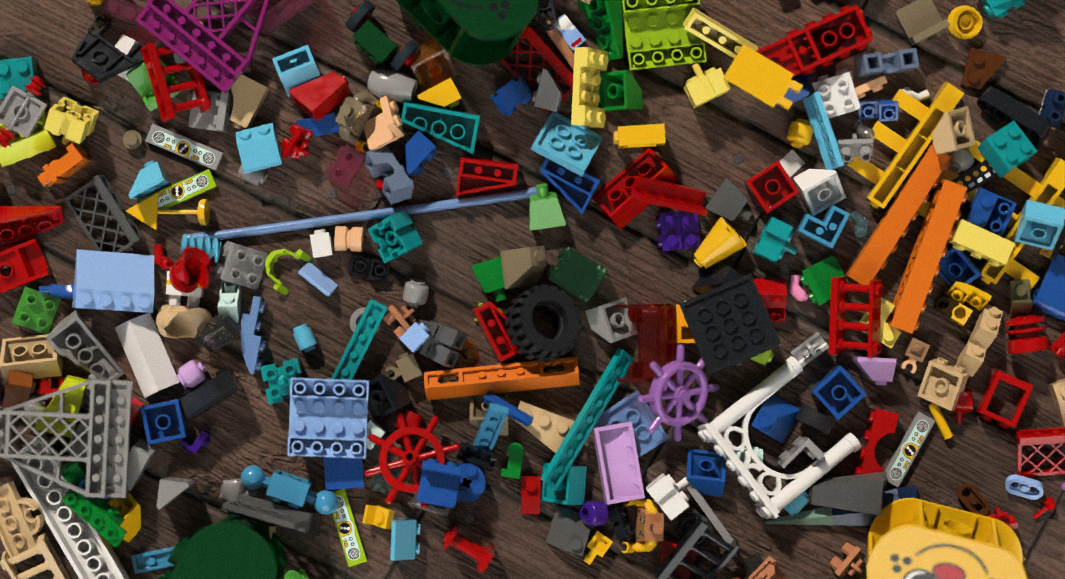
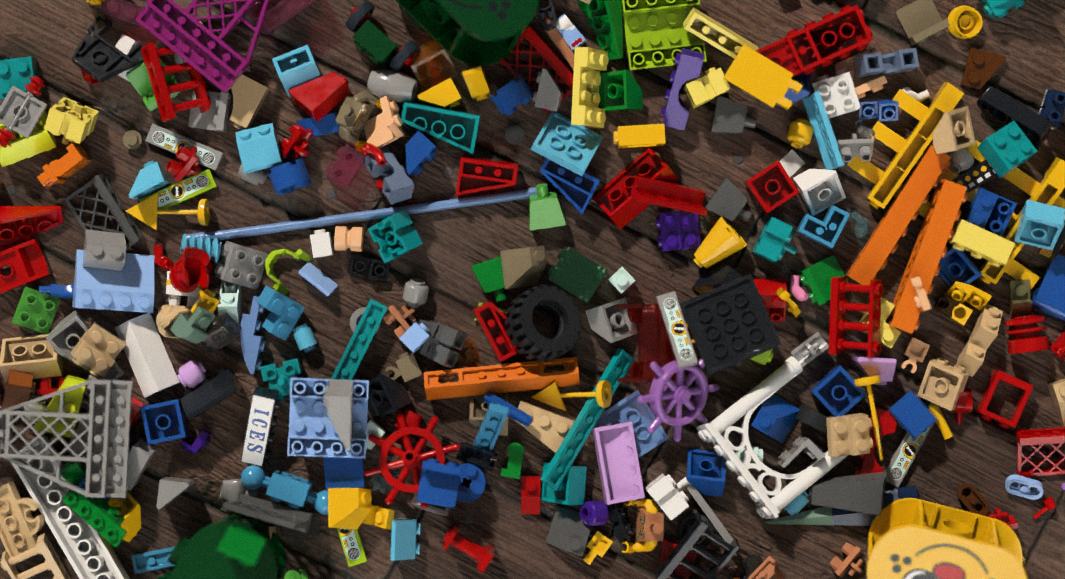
none -> tan plate [71,321,126,377]
none -> light grey slope [82,229,126,271]
none -> red hips [166,146,201,183]
none -> sand green brick [170,306,216,344]
none -> yellow bracket [191,288,220,313]
none -> green slope [217,524,268,567]
none -> brick [240,386,281,467]
none -> dark azure brick [257,285,305,341]
none -> blue brick [267,158,312,196]
none -> light grey slope [323,379,353,450]
none -> yellow slope [328,488,372,530]
none -> red arm [361,143,387,166]
none -> yellow slope [462,66,491,101]
none -> dark grey plate [505,125,524,144]
none -> yellow piece [531,380,612,411]
none -> light aqua brick [608,267,636,294]
none -> tile [656,291,698,369]
none -> arch [659,48,705,131]
none -> dark grey torso [710,96,757,134]
none -> yellow piece [776,287,801,318]
none -> tan plate [827,413,873,457]
none -> yellow piece [854,375,883,460]
none -> blue slope [888,390,938,439]
none -> light nougat plate [911,276,931,311]

